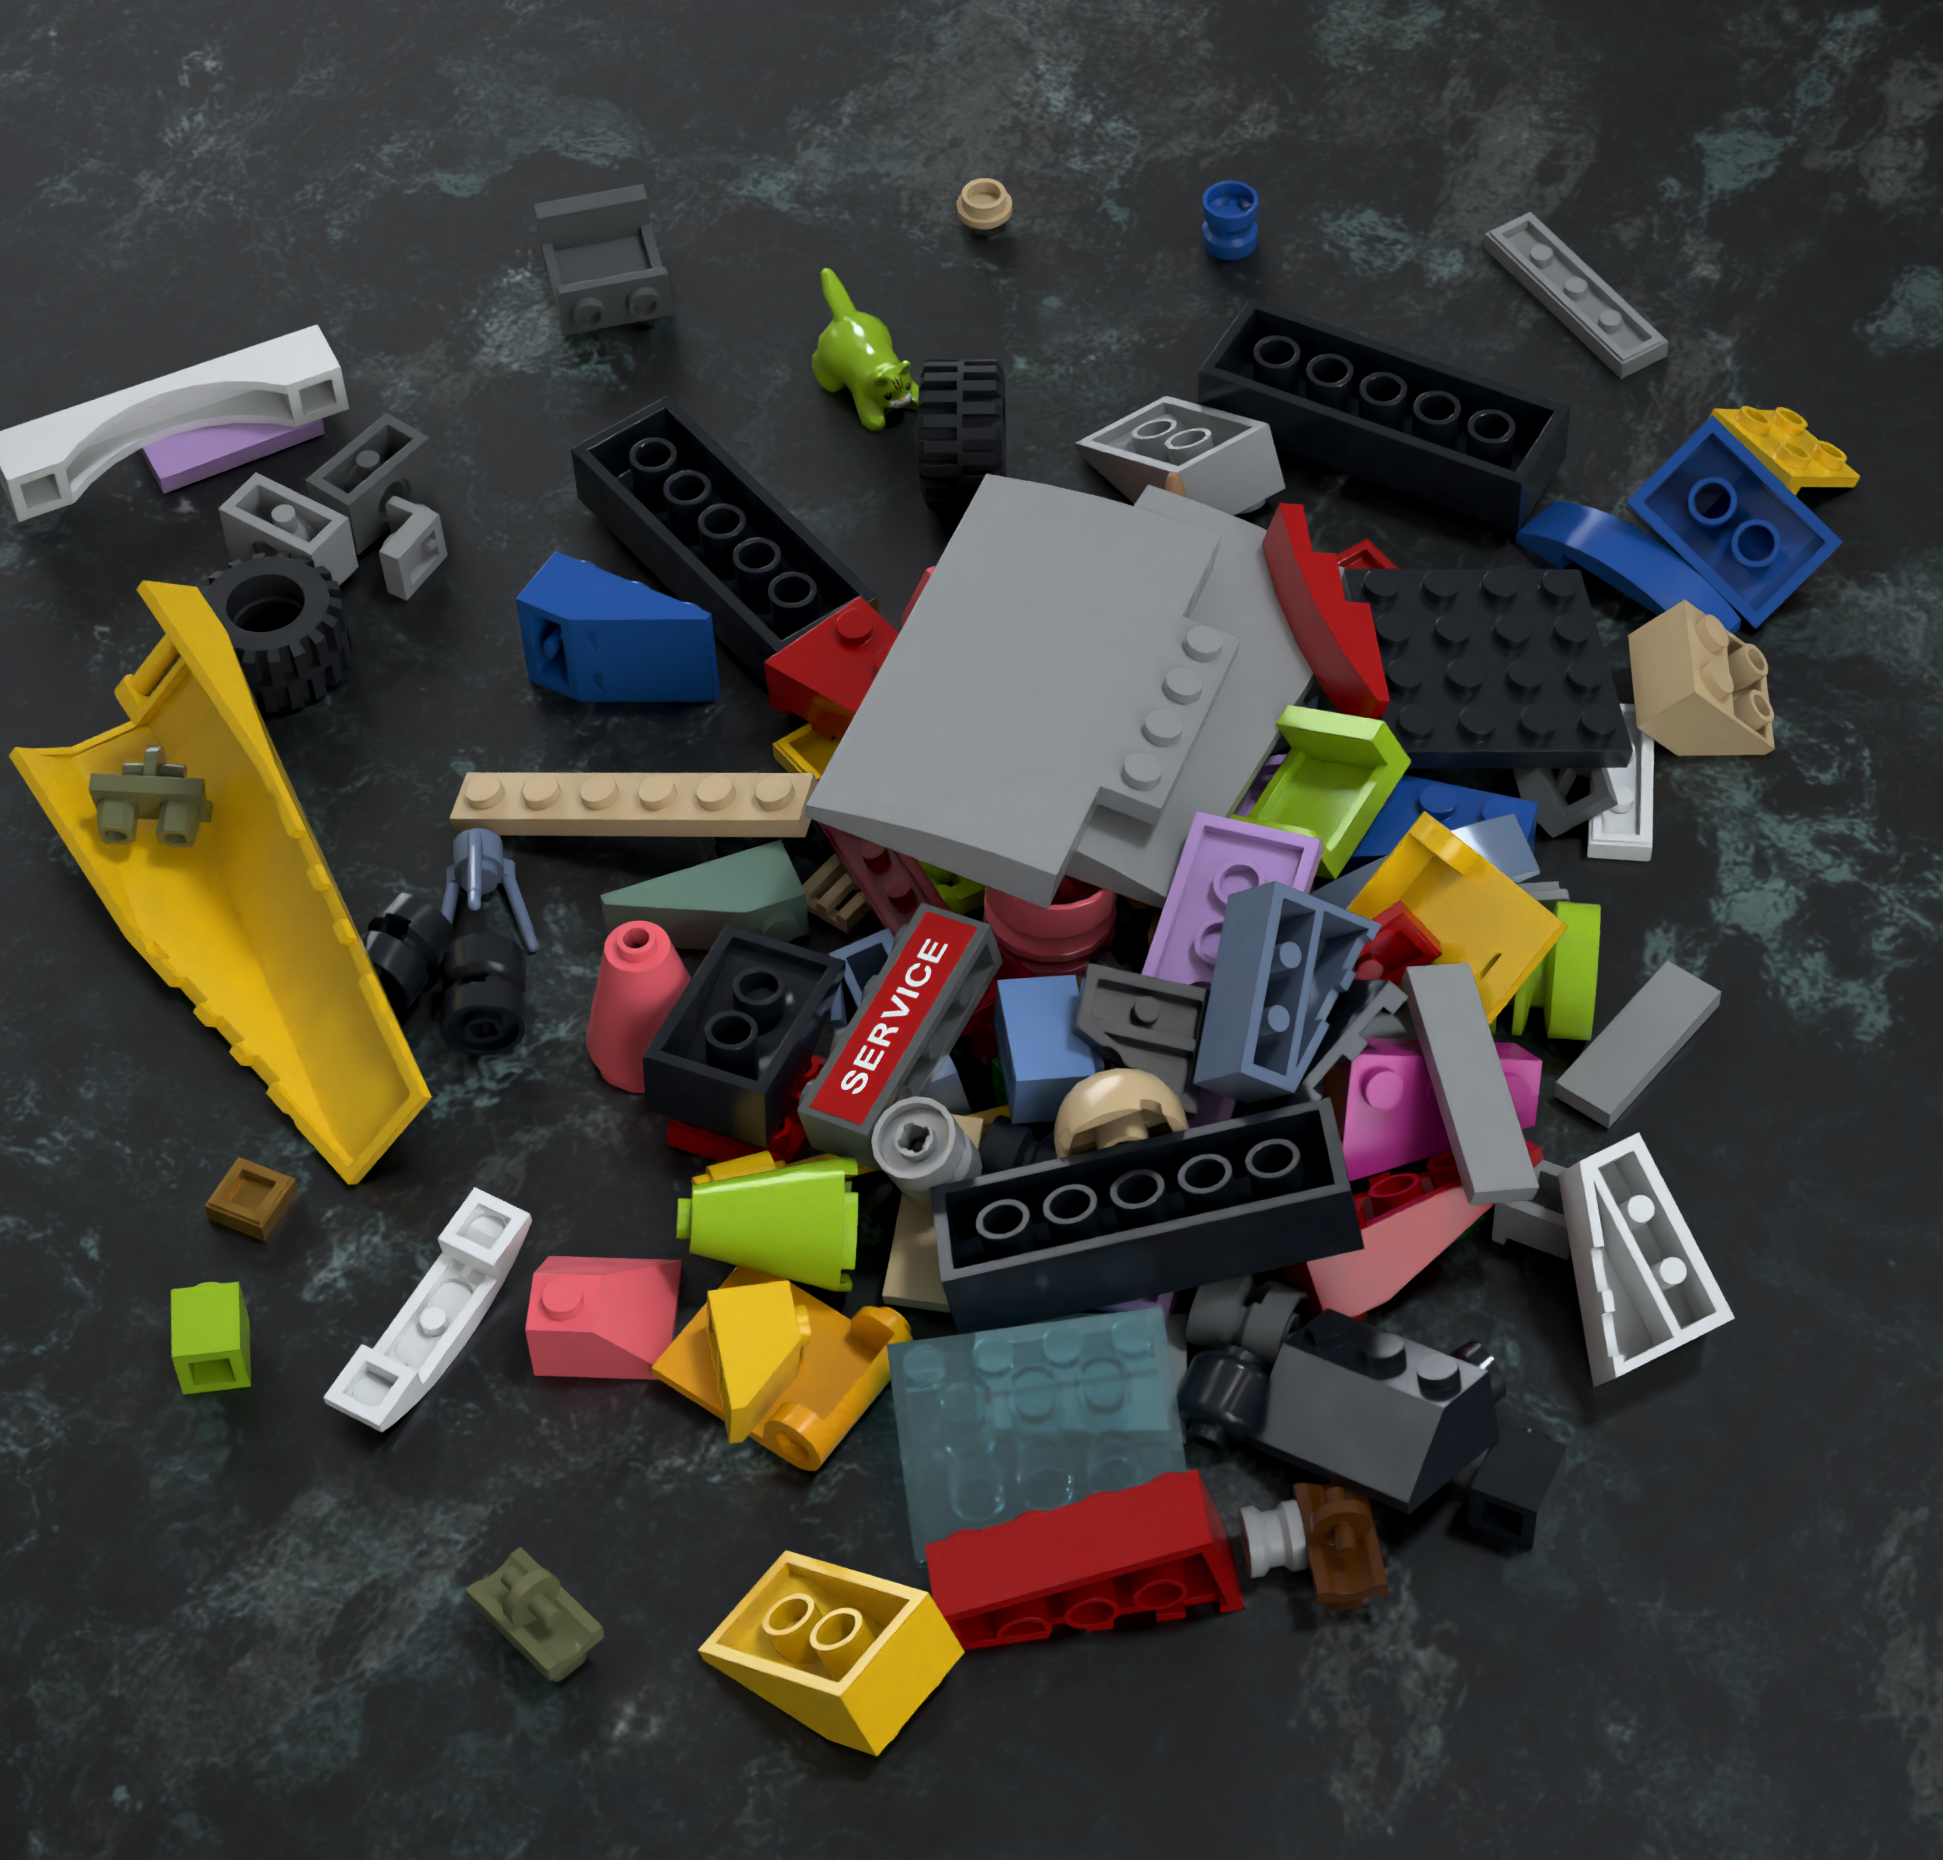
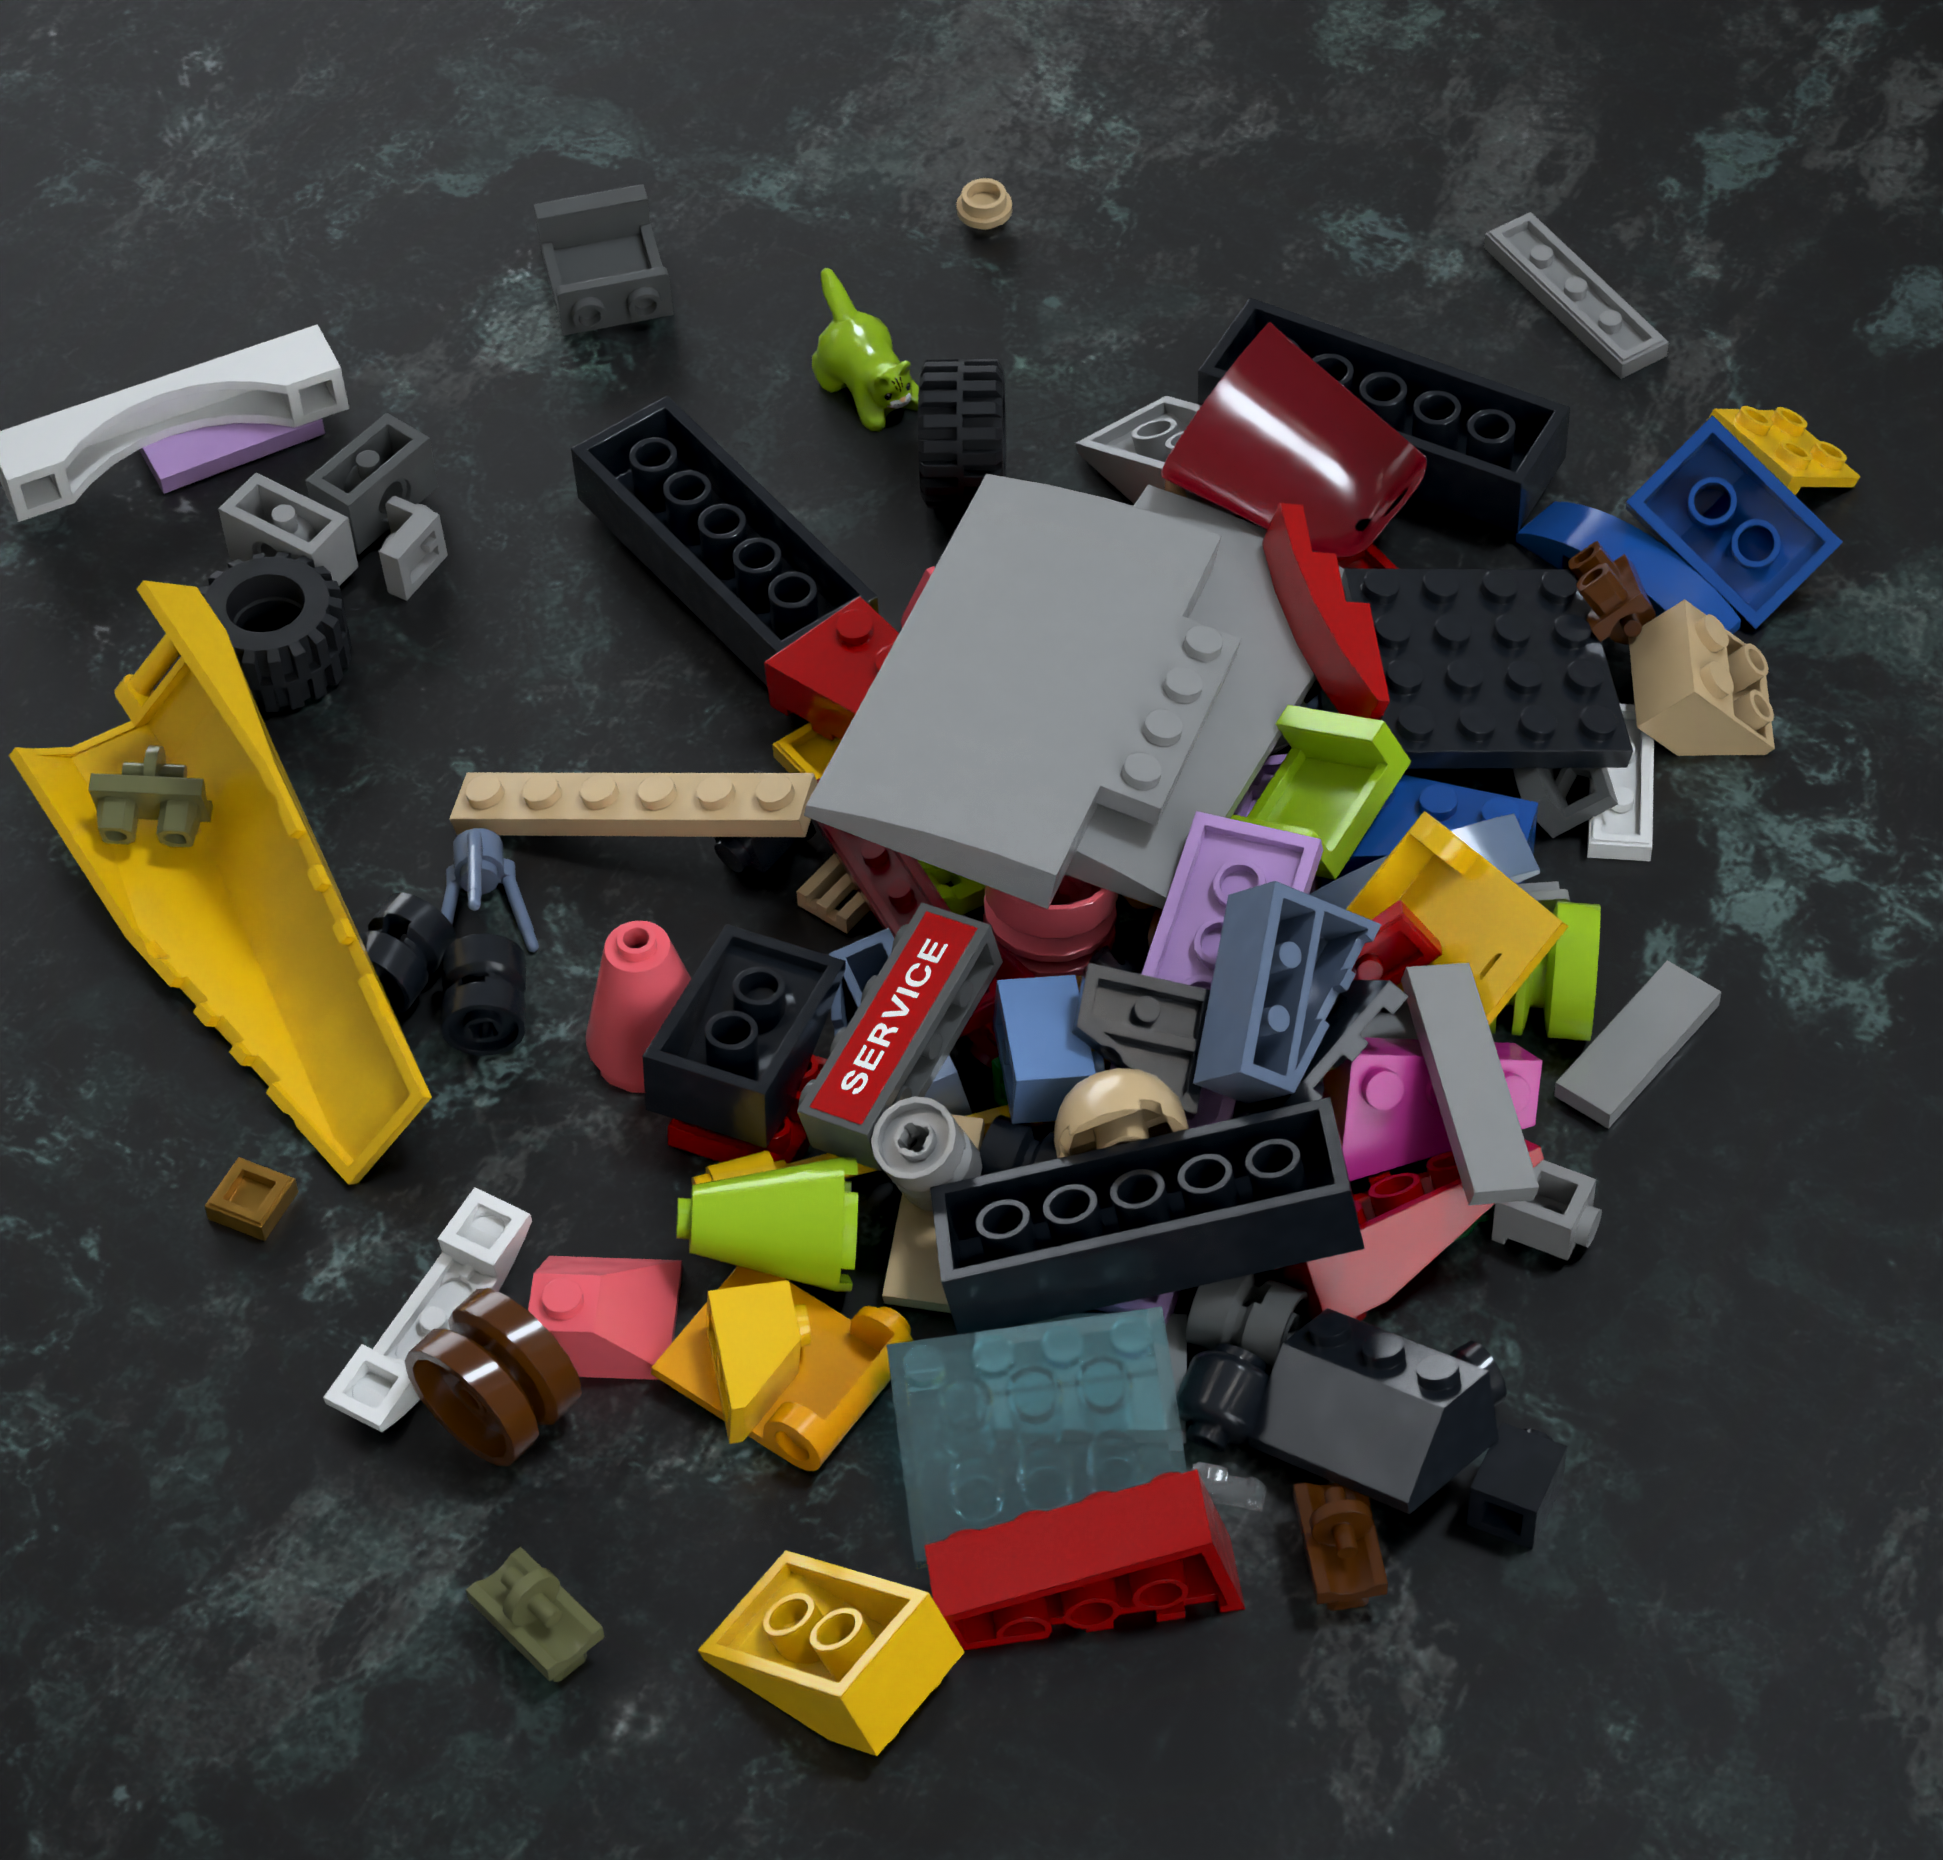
lime brick [171,1282,251,1395] -> none
blue slope [516,551,721,702] -> none
sand green slope [600,839,810,950] -> none
blue wheel [1202,181,1258,260] -> none
light grey wheel [1238,1499,1308,1578] -> none
white wedge [1558,1132,1735,1388] -> none
none -> reddish brown wheel [404,1288,582,1466]
none -> dark red piece [1161,322,1427,557]
none -> clear tile [1192,1462,1267,1512]
none -> reddish brown hips [1568,541,1655,645]

